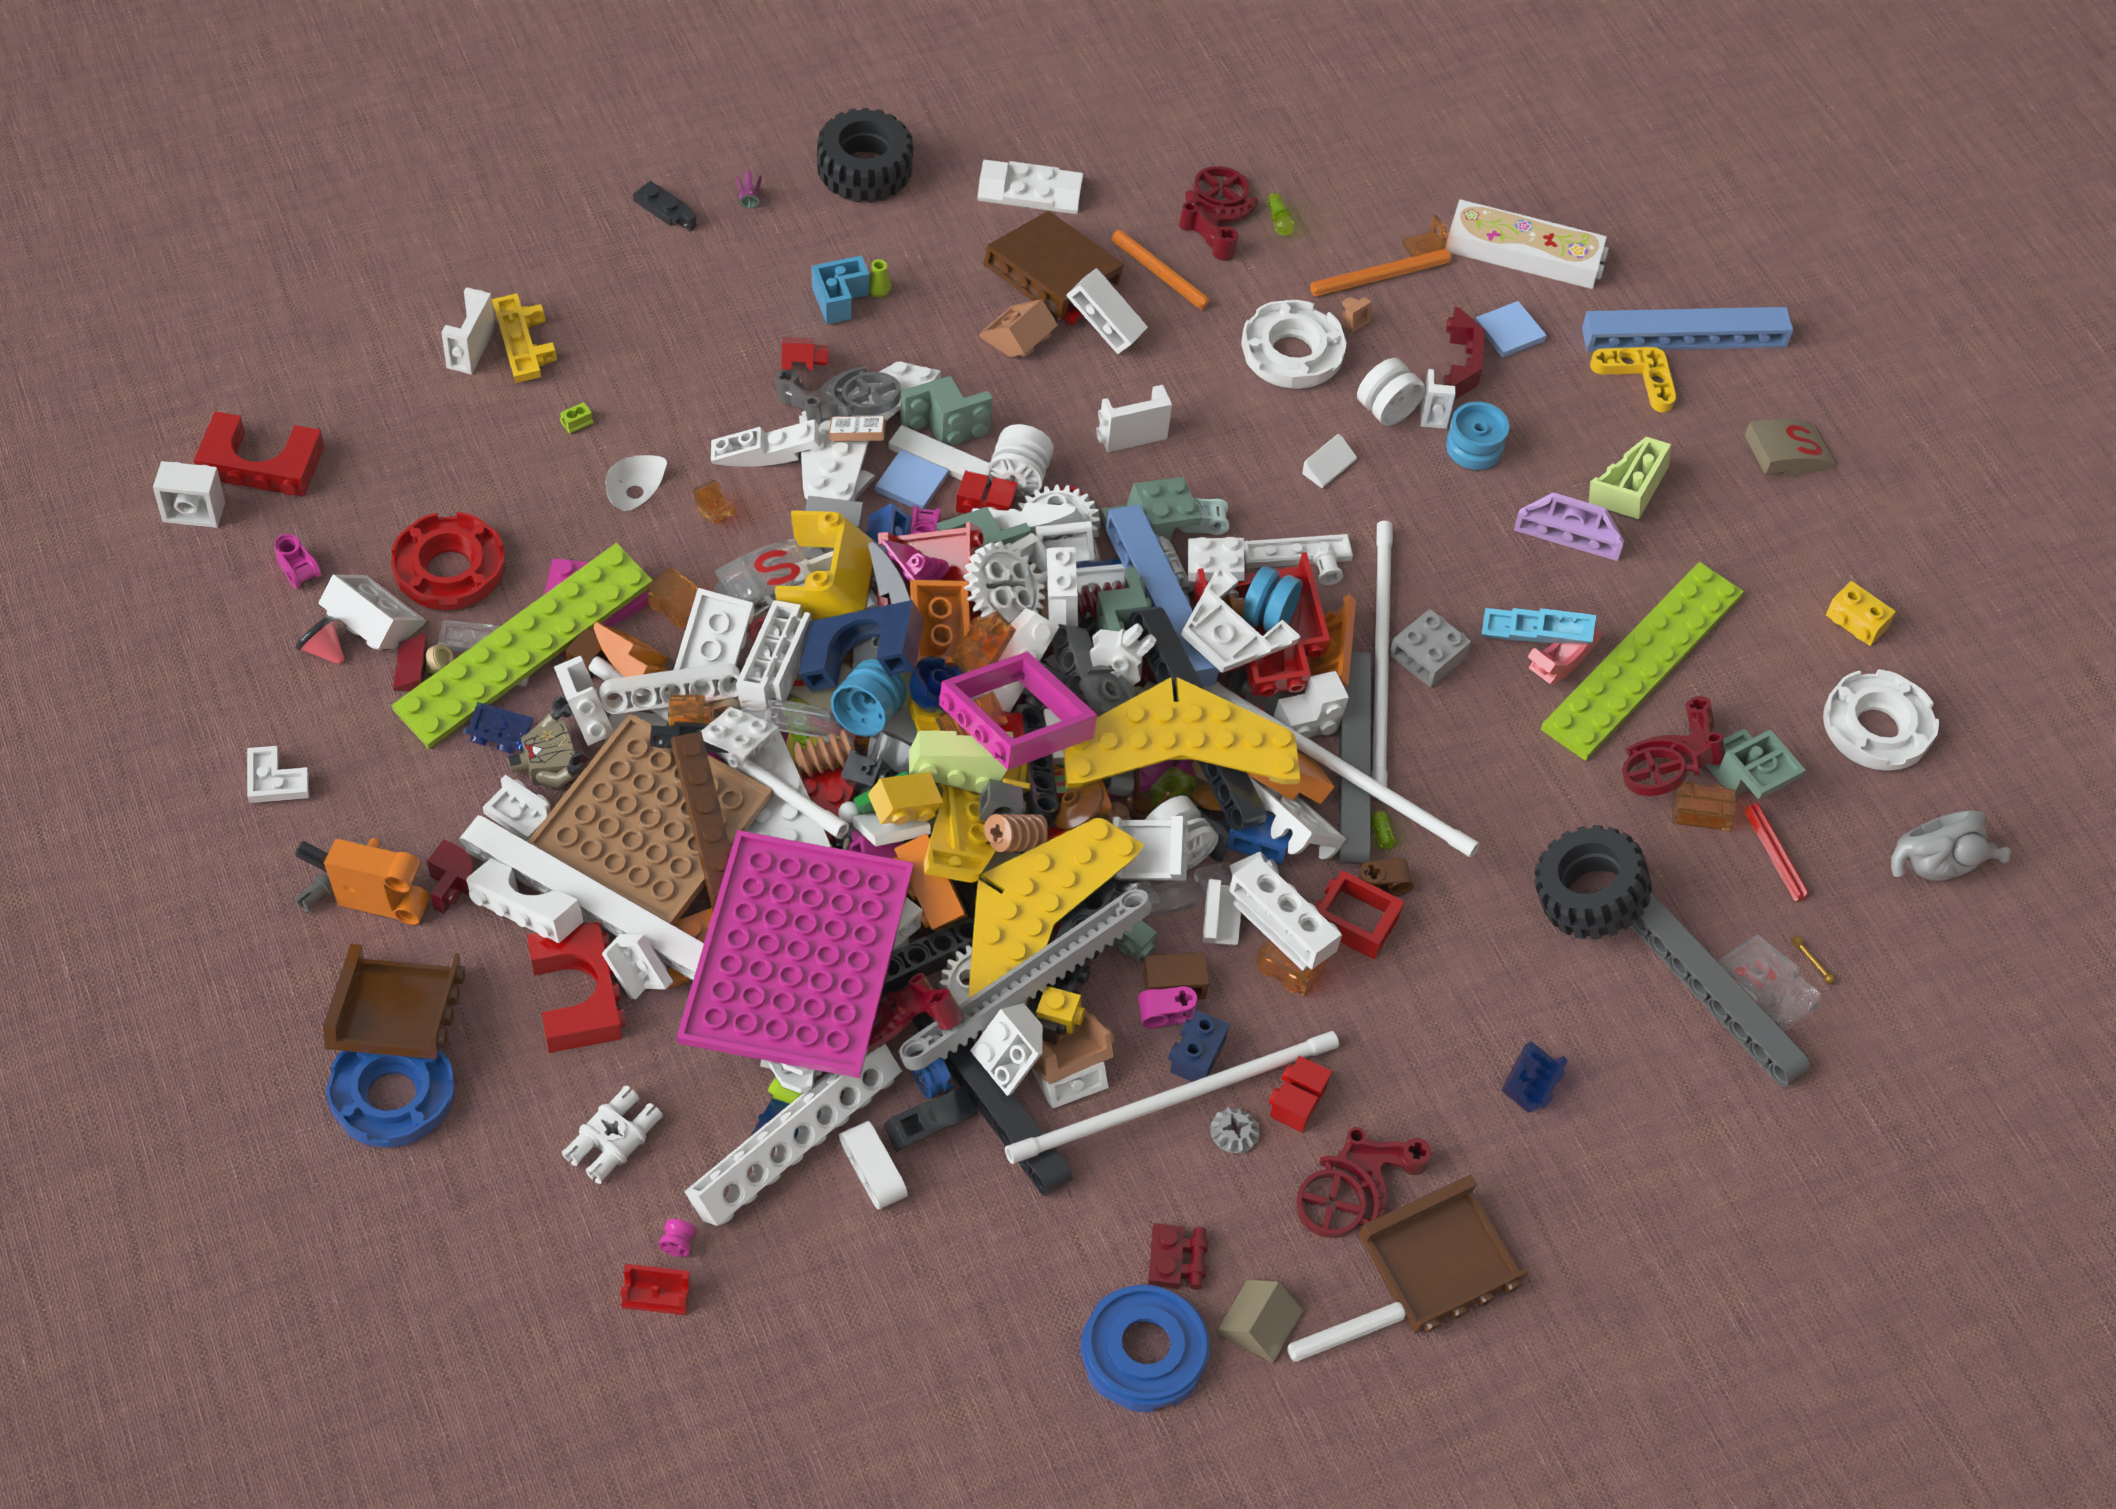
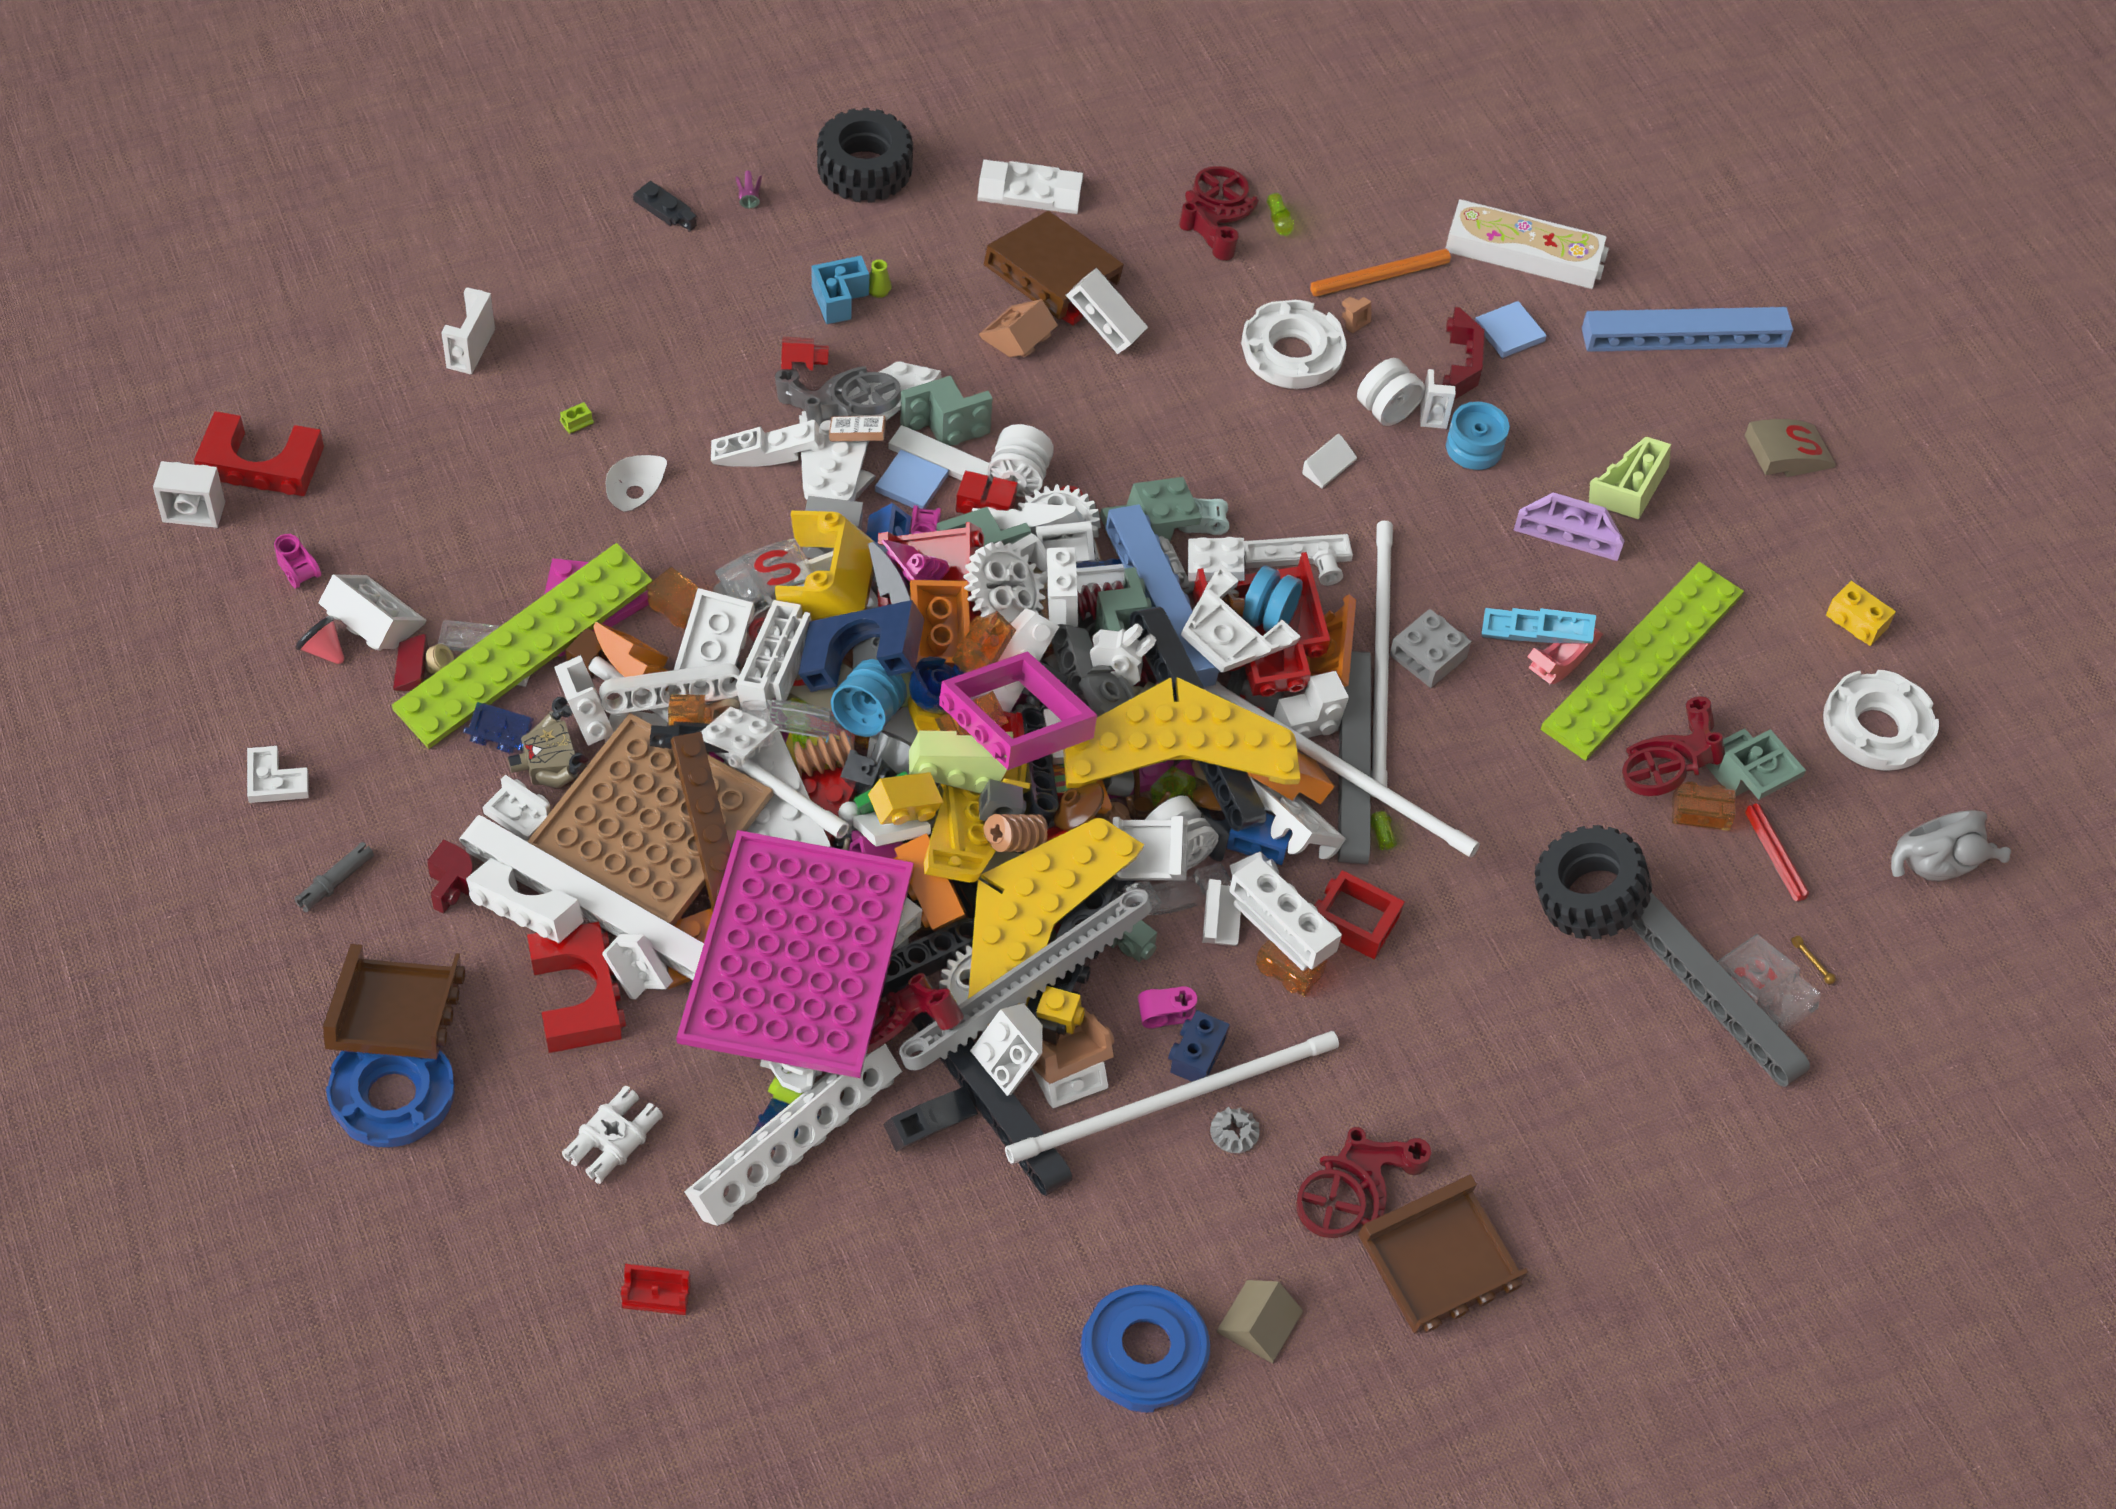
orange piece [295,838,430,925] -> none
red piece [391,512,505,610] -> none
yellow hinge [492,293,557,383] -> none
dark pink wheel [659,1219,696,1257] -> none
clear orange bracket [693,480,736,524] -> none
white beam [839,1121,908,1210] -> none
blue wheel [912,1057,953,1100] -> none
white panel [1096,385,1172,453] -> none
orange axle [1111,230,1210,310] -> none
reddish brown brick [1143,952,1209,1000] -> none
dark red plate [1148,1223,1209,1290] -> none
red piece [1268,1056,1332,1133] -> none
white axle [1287,1302,1406,1362] -> none
reddish brown piece [1358,857,1414,896] -> none
clear orange bracket [1402,215,1447,257] -> none
clear blue bracket [1501,1041,1568,1112] -> none
yellow beam [1590,347,1676,413] -> none

